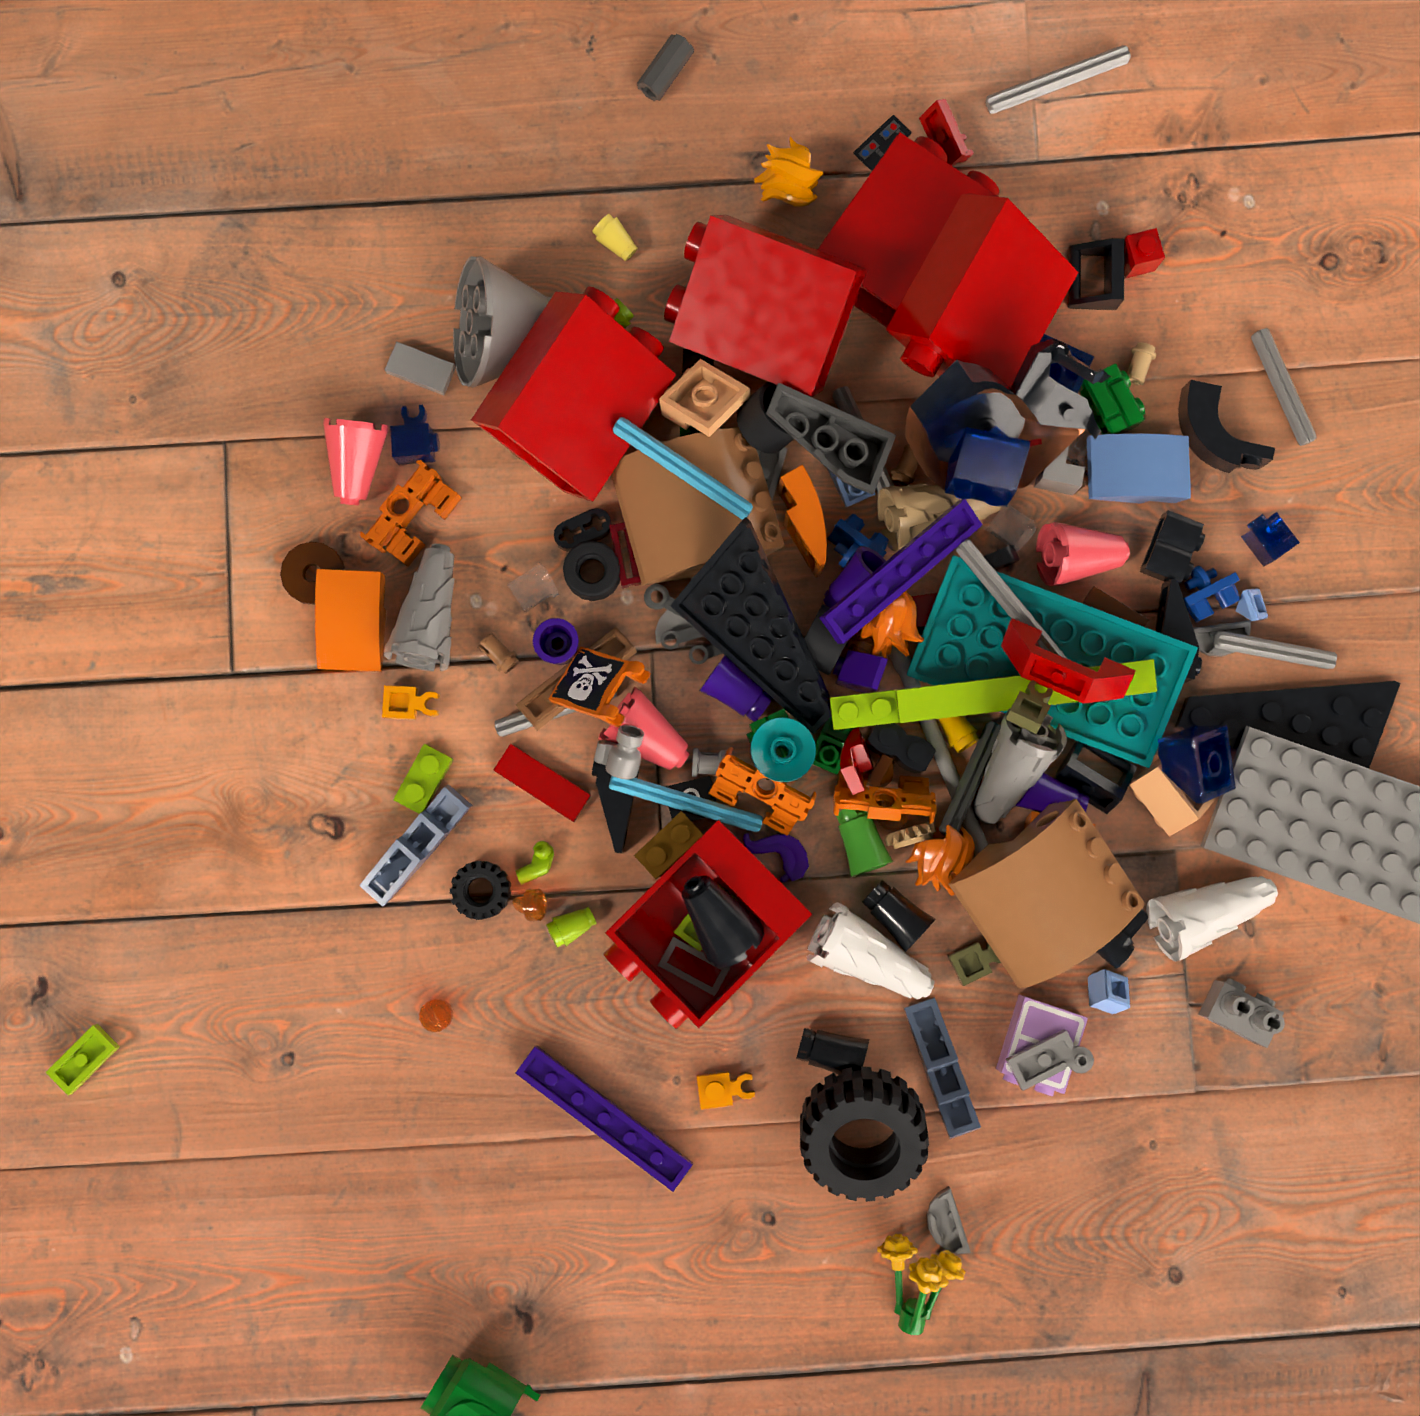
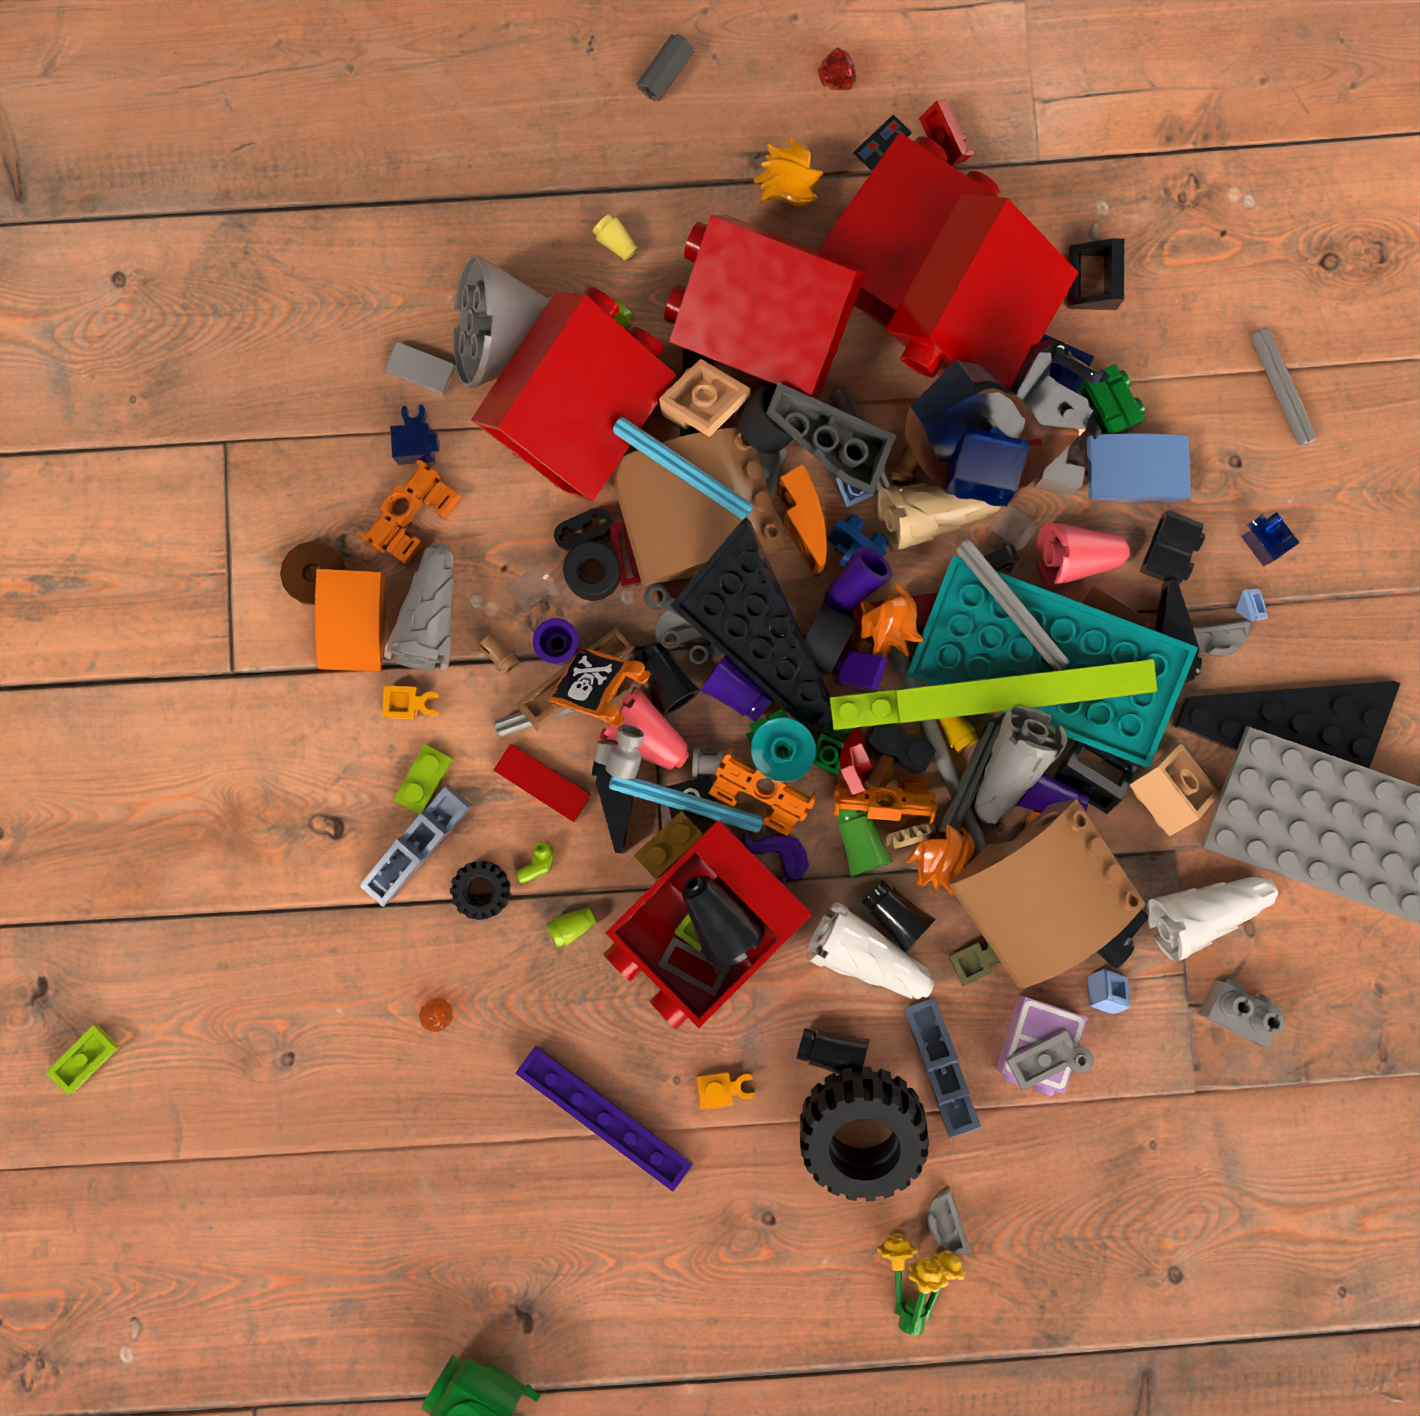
coral cone [323,418,388,505] -> none
clear orange tile [512,889,547,922] -> none
dark purple plate [819,499,983,644] -> none
axle [985,45,1131,114] -> none
red slope [1001,618,1136,704] -> none
olive plate [1006,680,1053,734] -> none
red brick [1124,228,1165,279] -> none
tan pin [1127,342,1156,385] -> none
clear blue slope [1158,725,1236,803] -> none
black arch [1178,380,1275,473] -> none
blue hips [1184,565,1241,622] -> none
light grey axle [1213,631,1337,669] -> none
none -> black plant [634,642,700,715]
none -> clear red cone [818,47,856,91]

